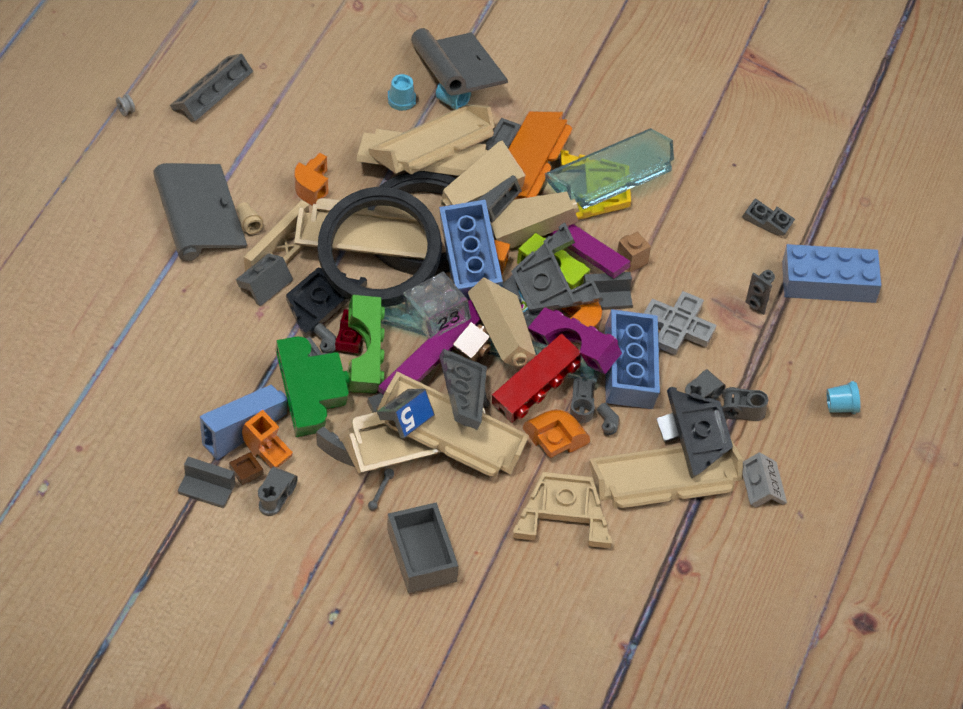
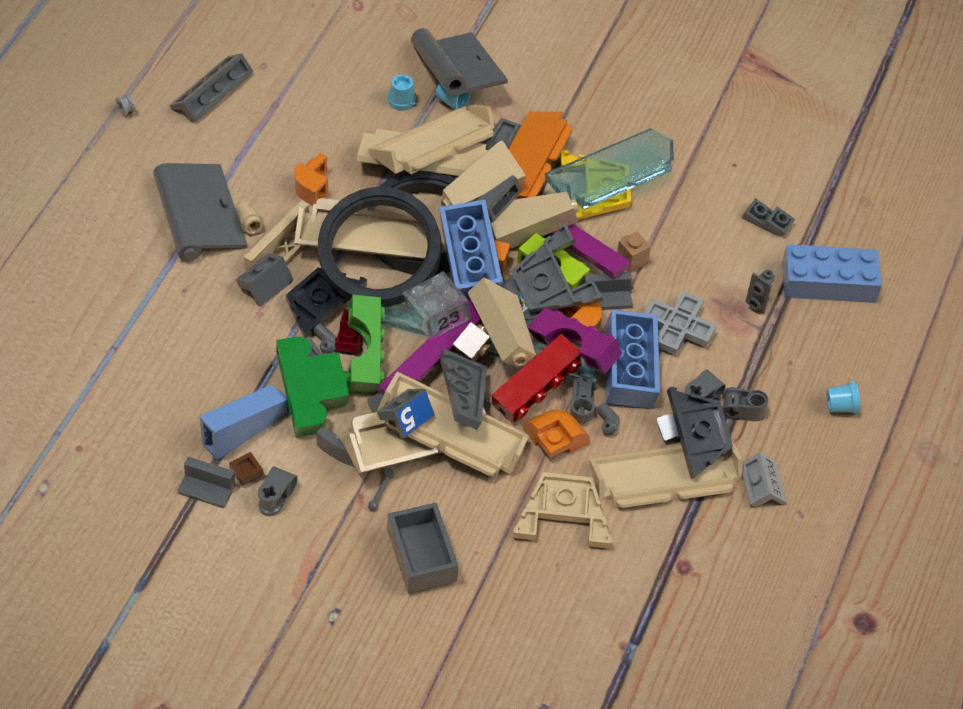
orange brick [242,409,293,468] -> none

